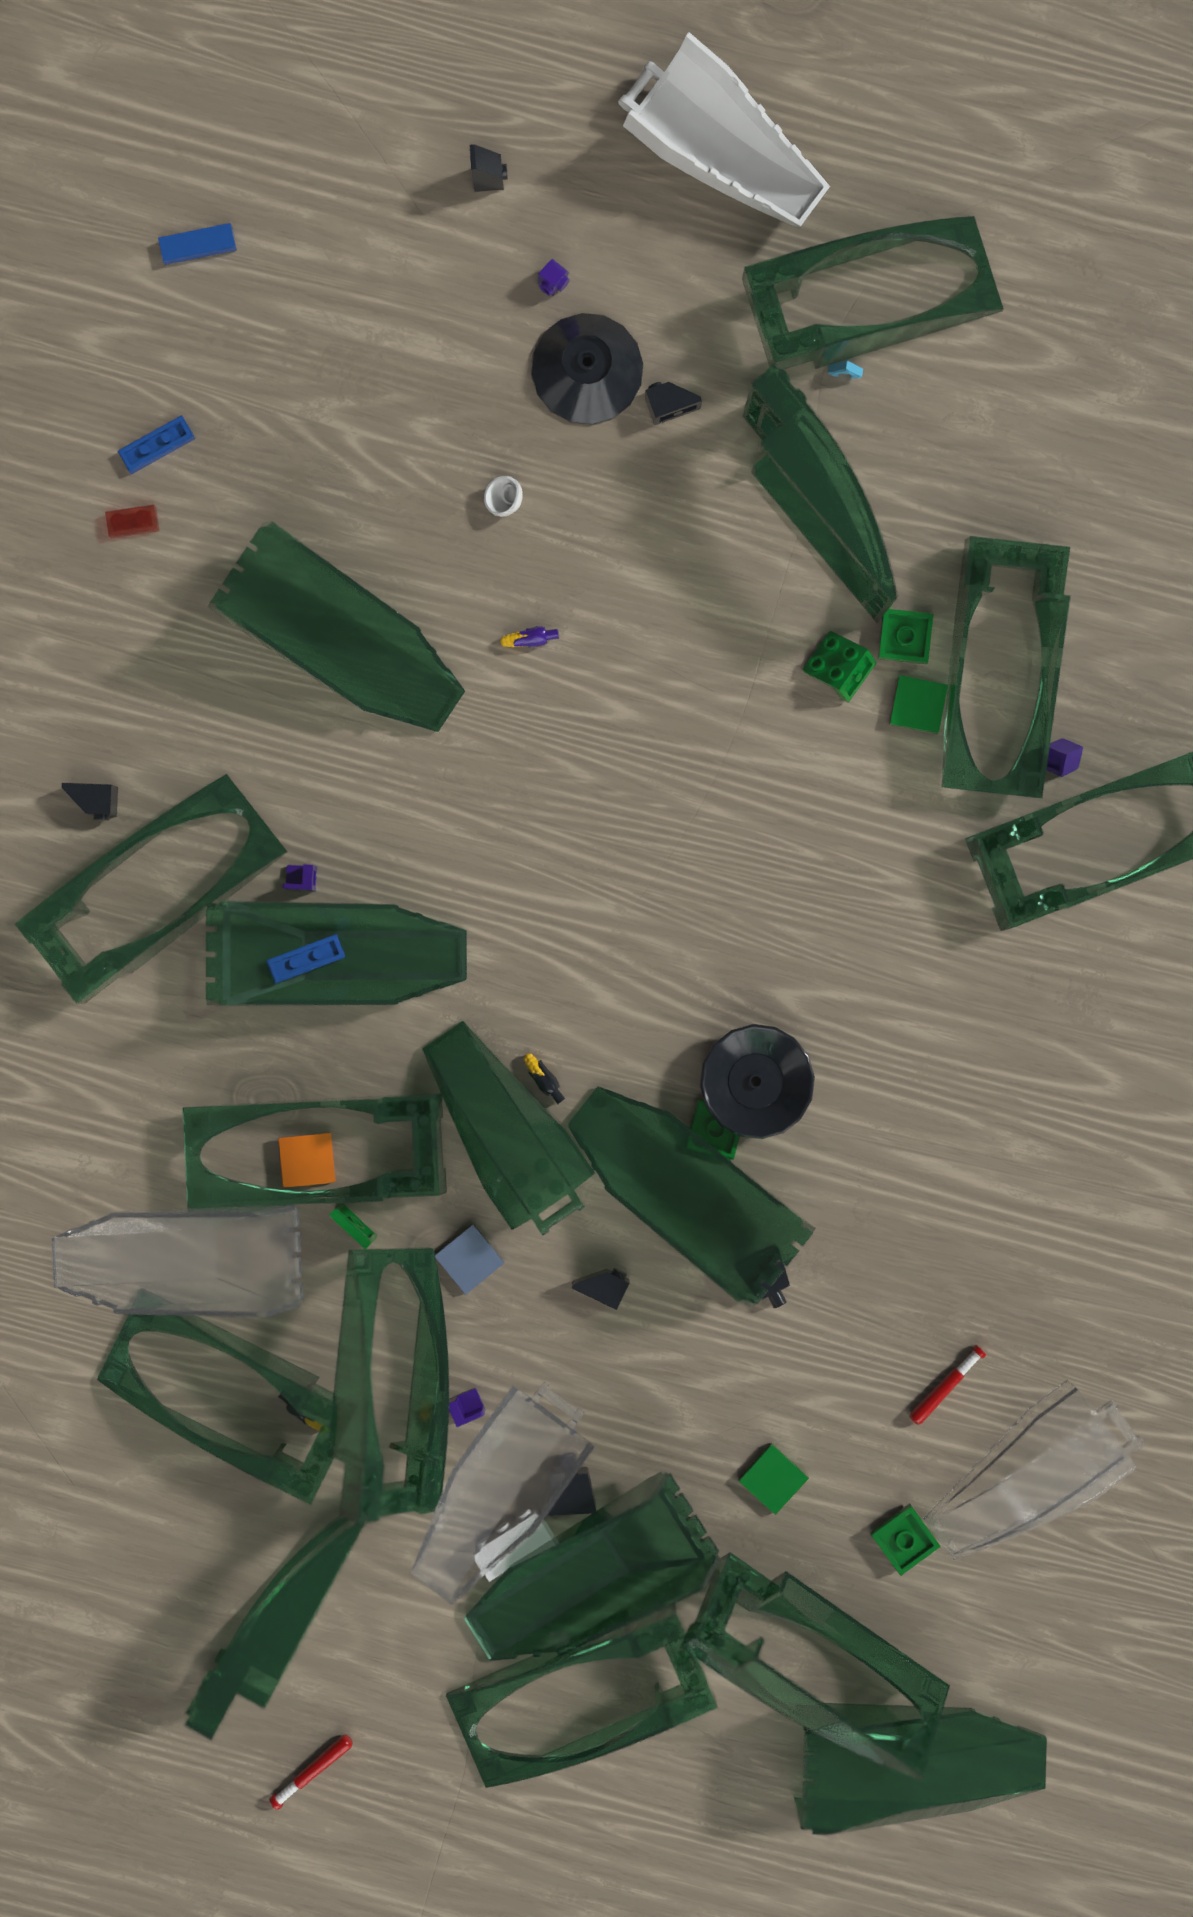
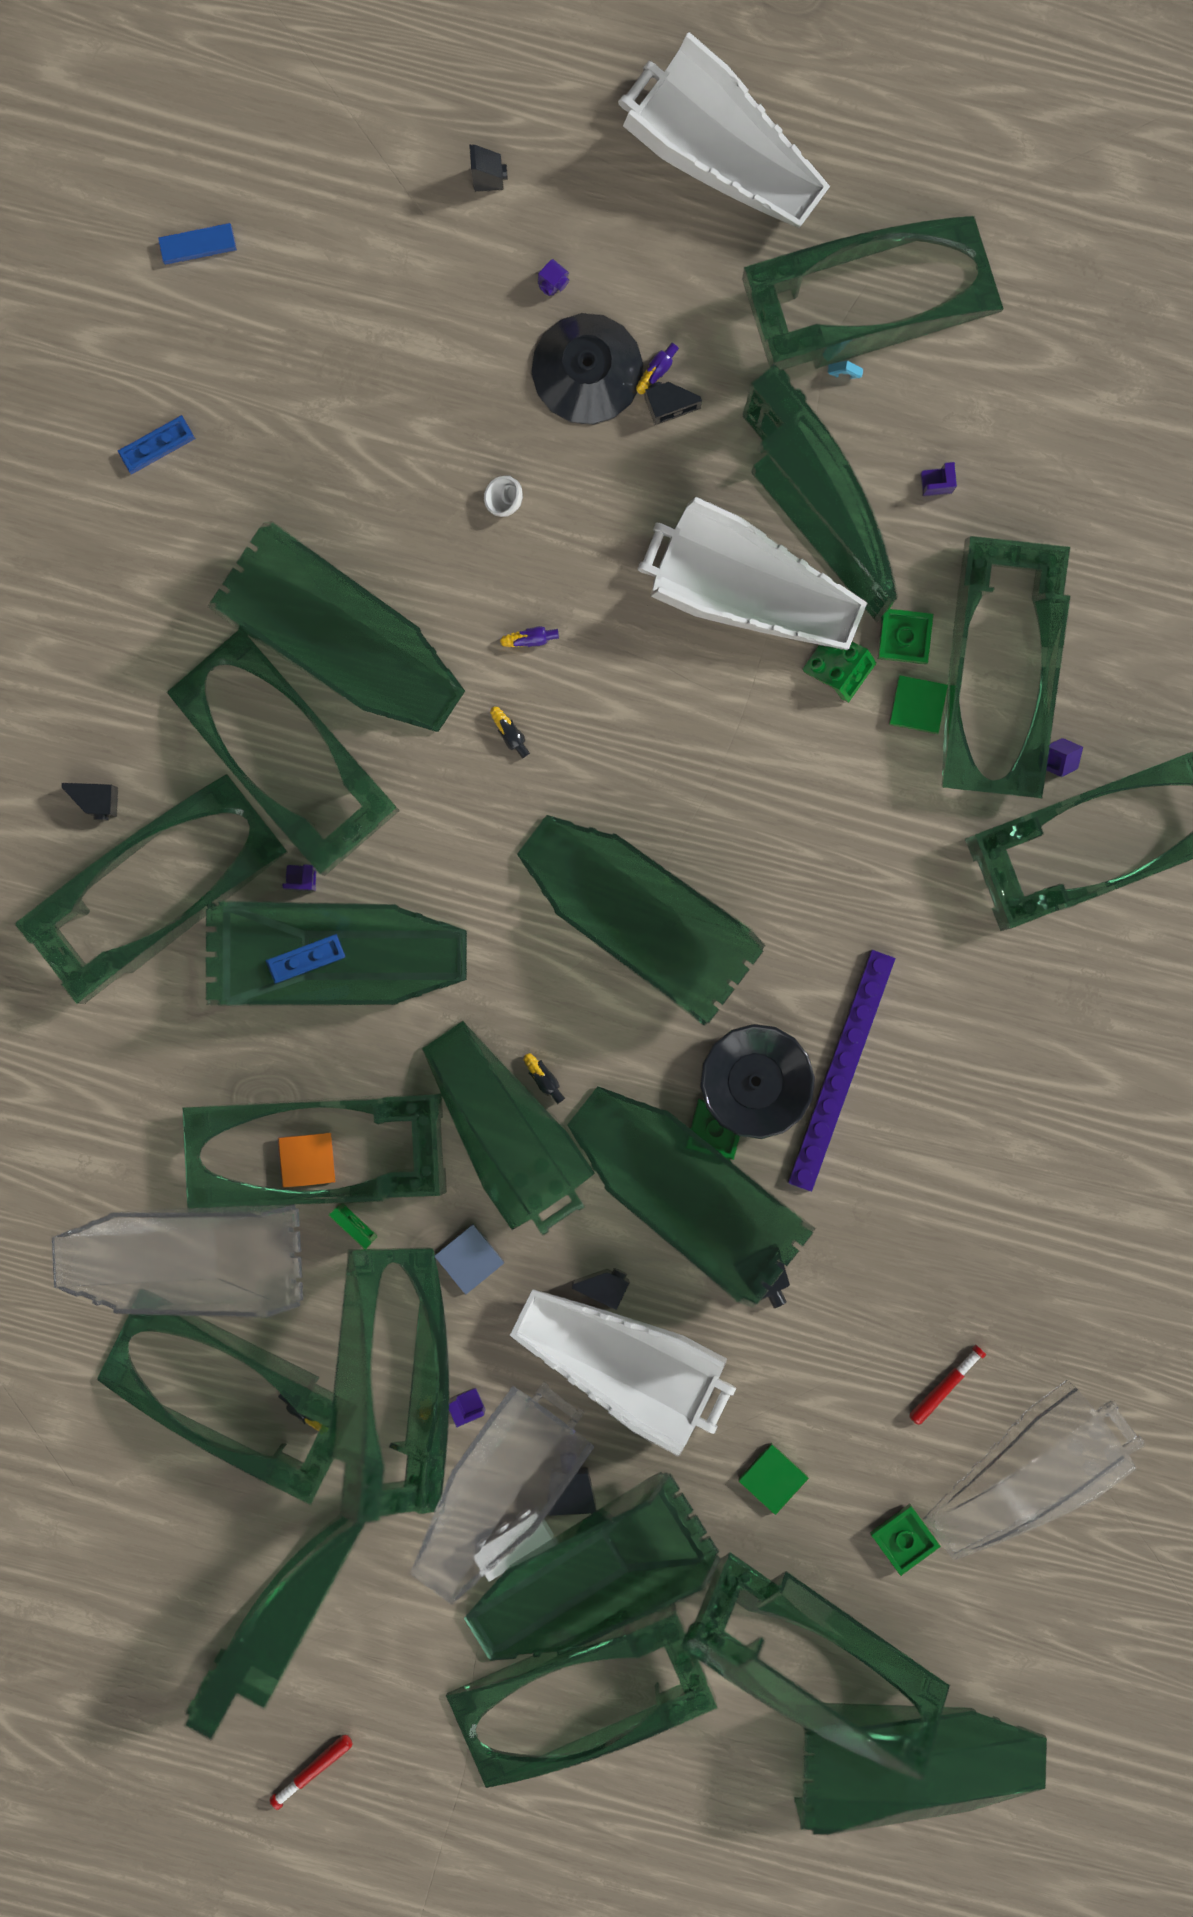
clear red plate [105,504,160,538] -> none
none -> clear green windscreen [167,628,400,876]
none -> black piece [490,706,530,759]
none -> white windscreen [510,1290,736,1456]
none -> clear green windscreen [517,815,765,1026]
none -> dark purple piece [636,343,679,394]
none -> white windscreen [637,497,867,650]
none -> dark purple plate [788,950,896,1192]
none -> dark purple panel [921,462,957,496]

